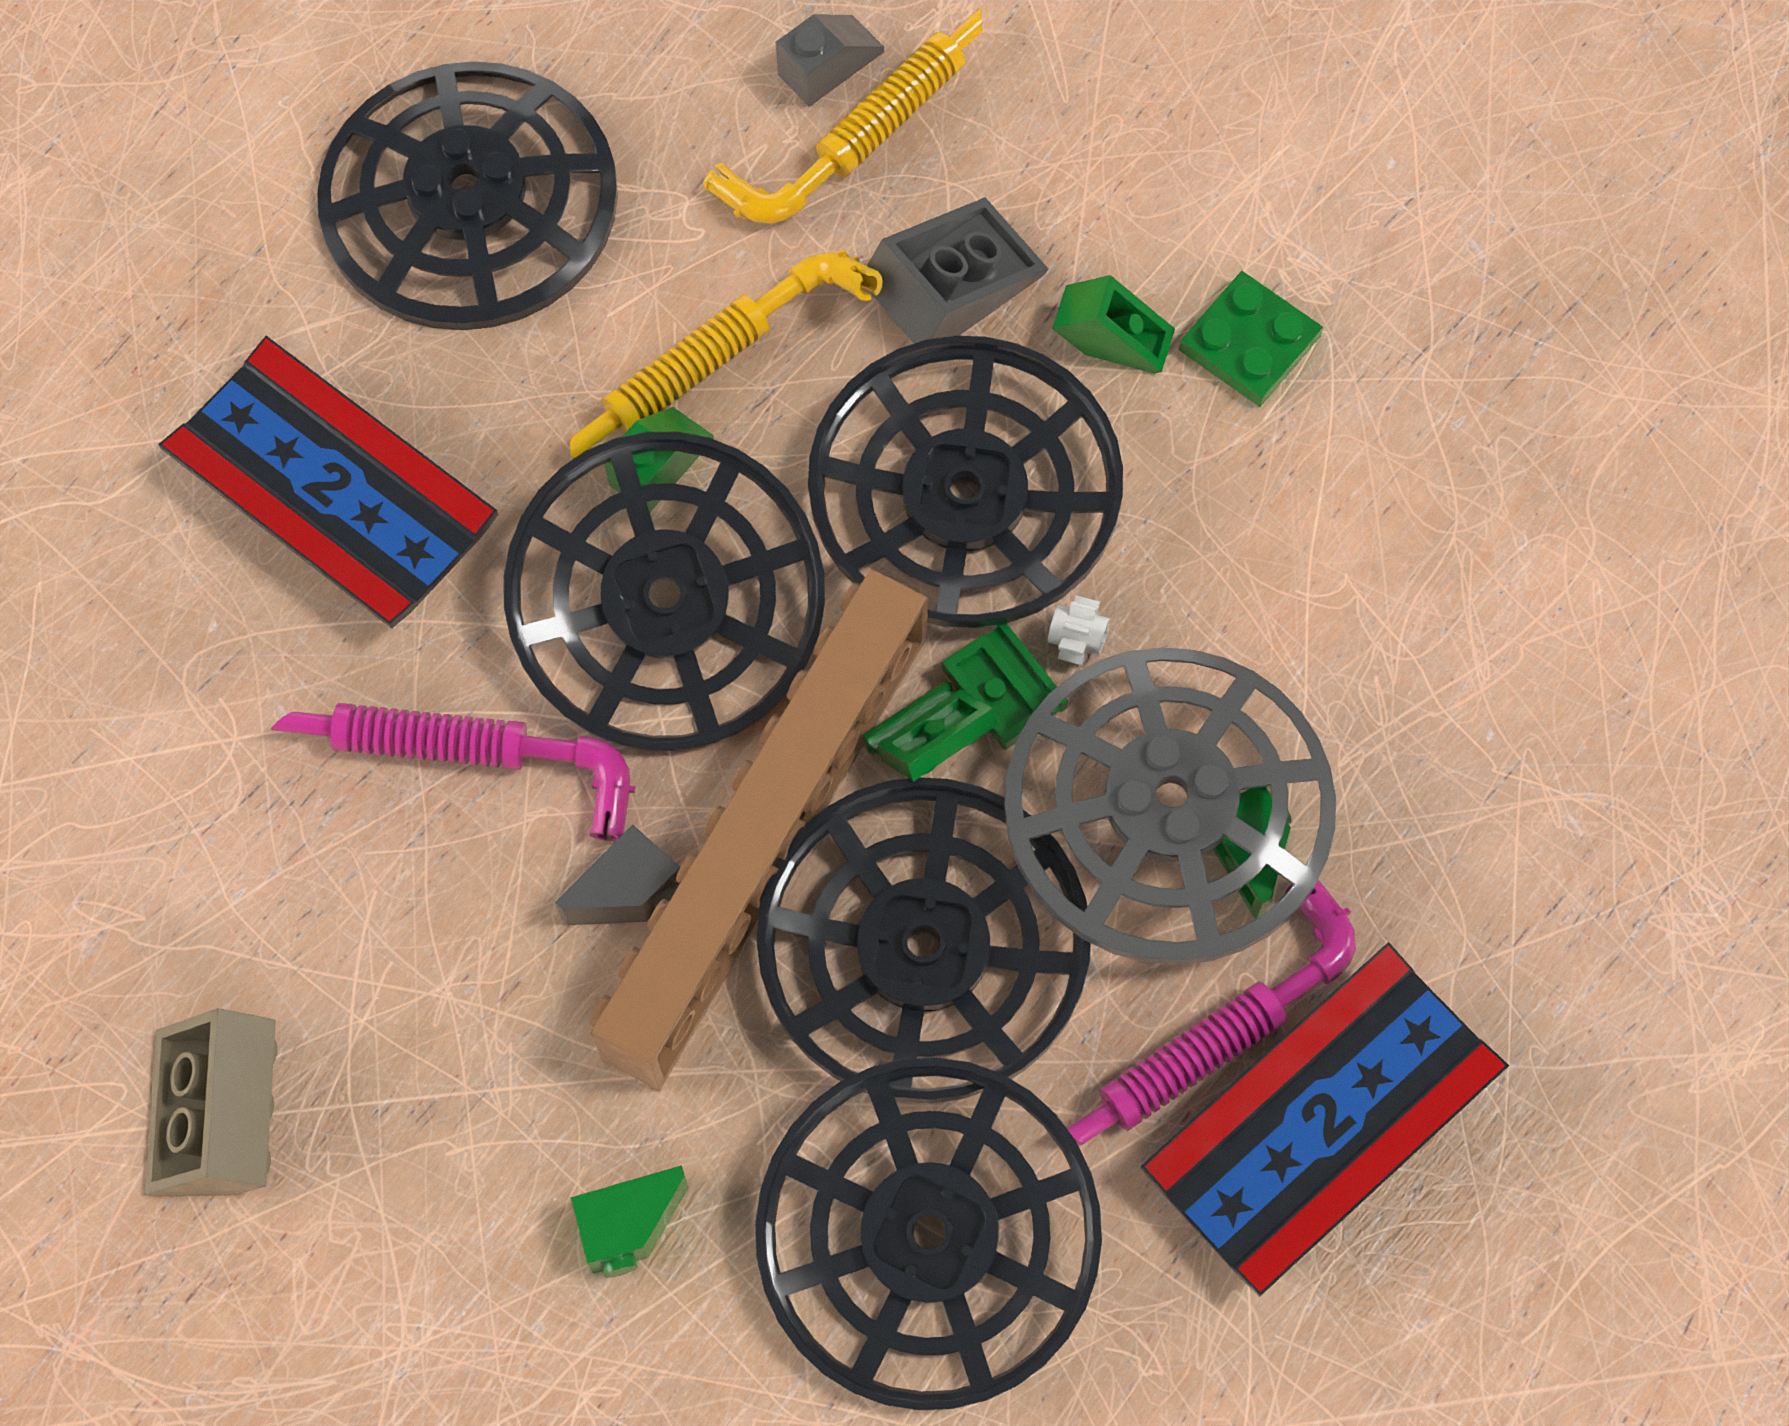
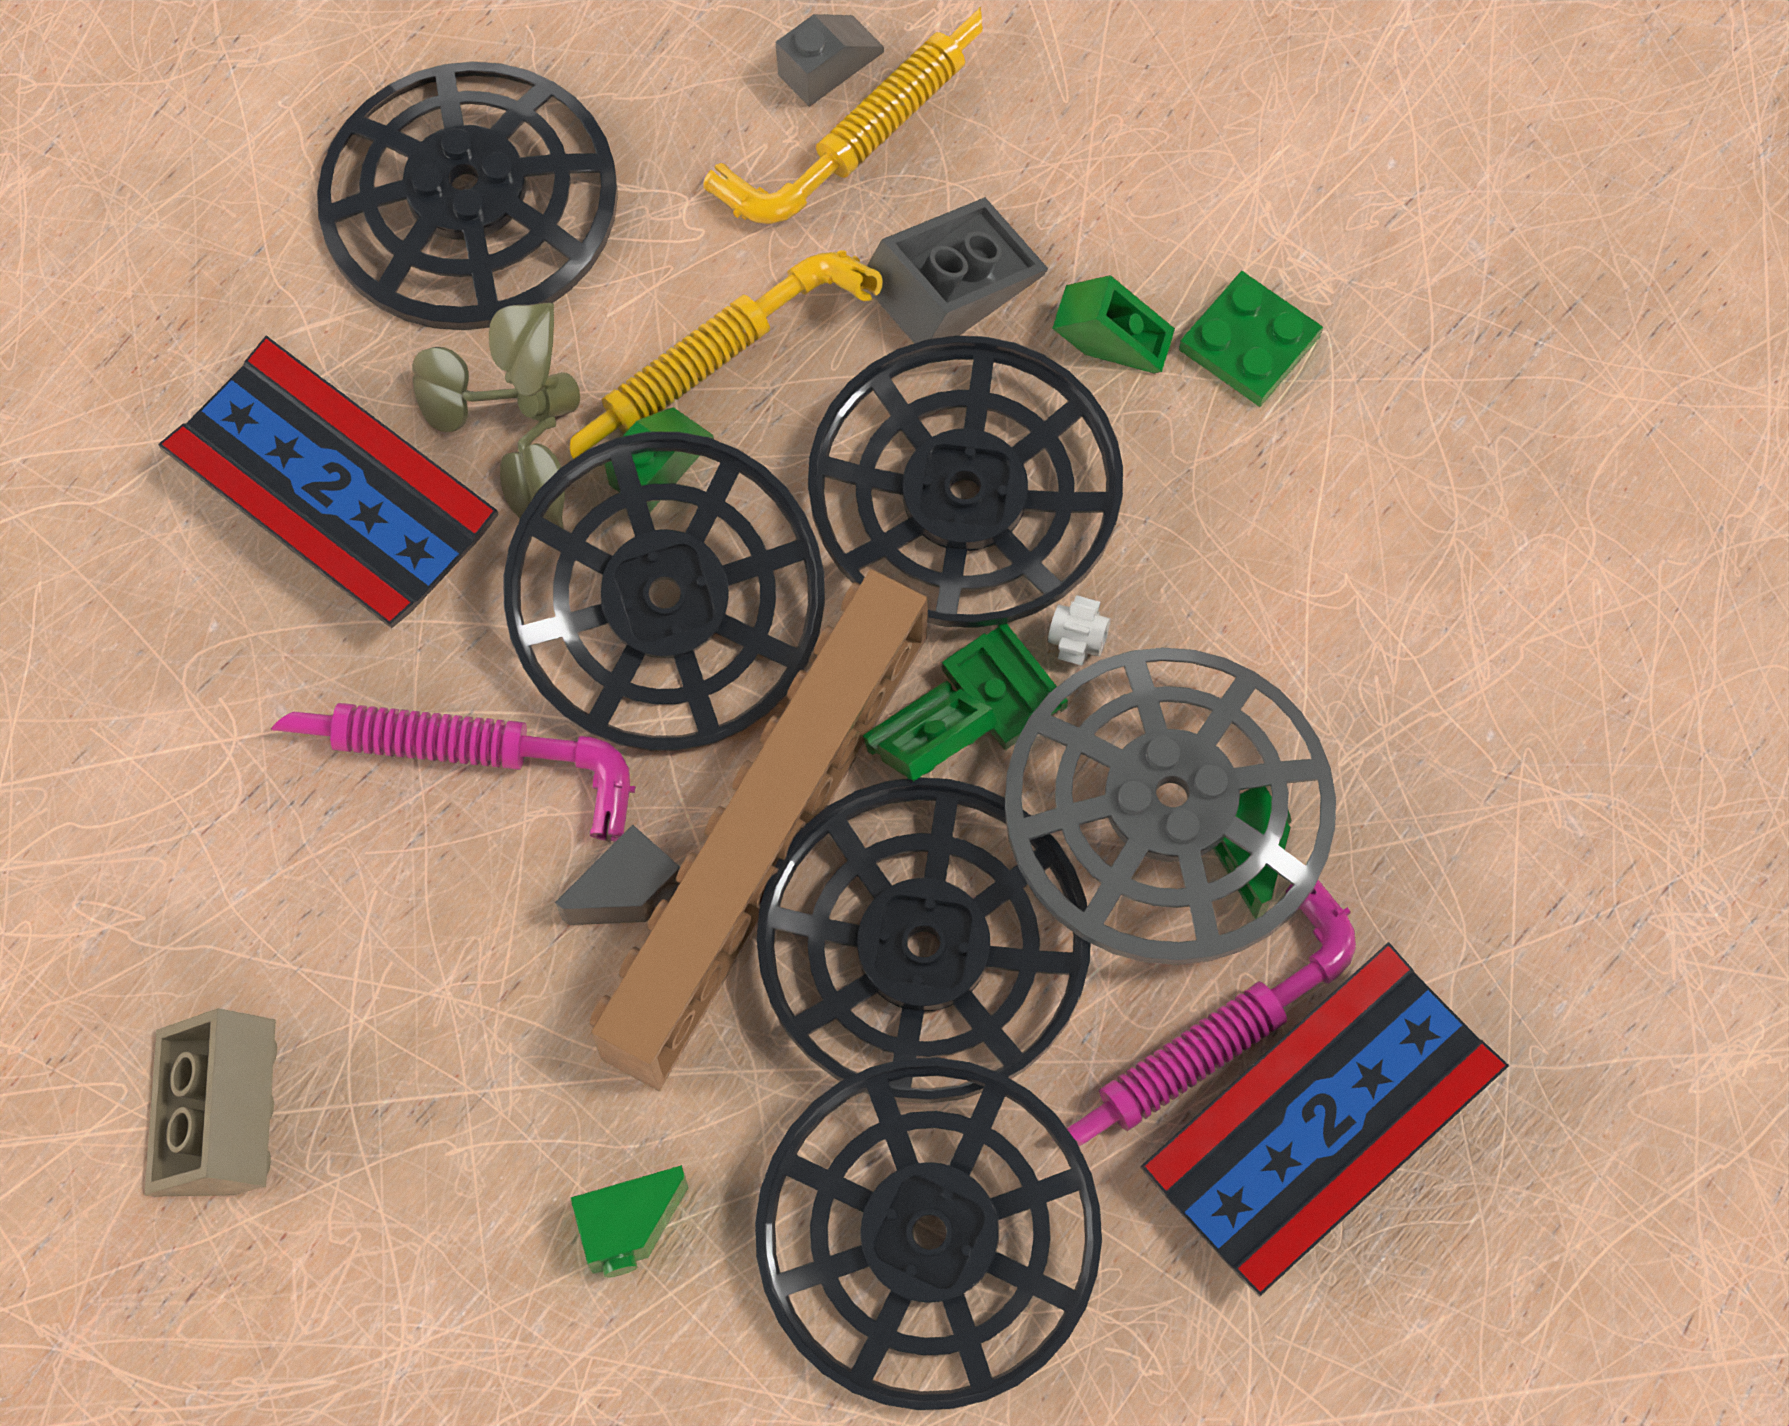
none -> olive plant [412,303,580,529]

